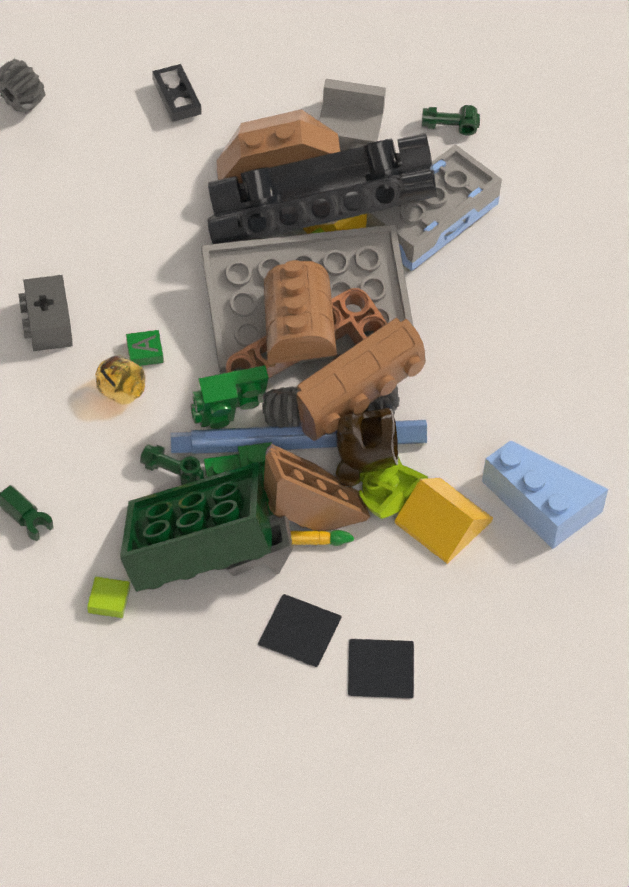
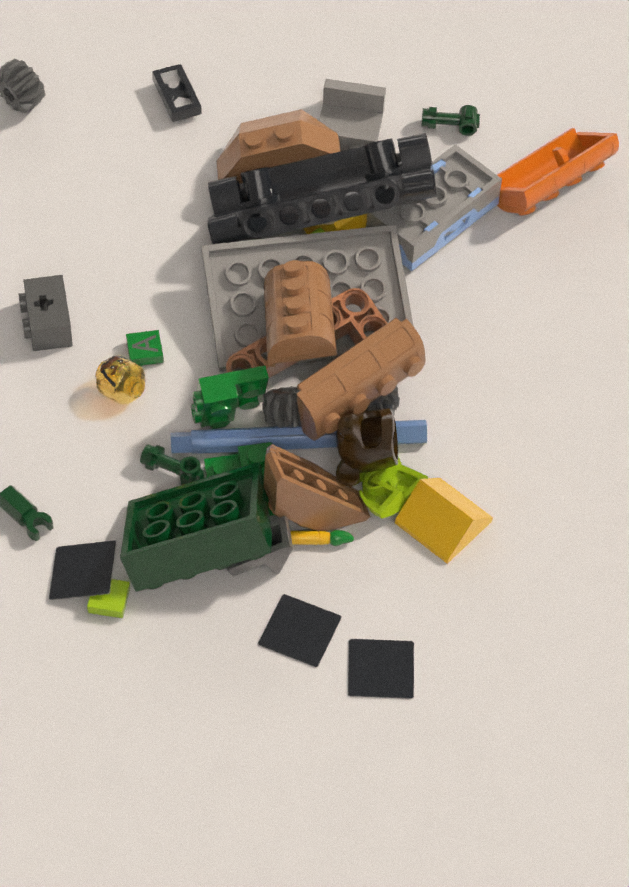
light blue wedge [482,441,608,549] -> none
none -> black sticker [49,540,116,600]
none -> orange container [497,128,619,216]

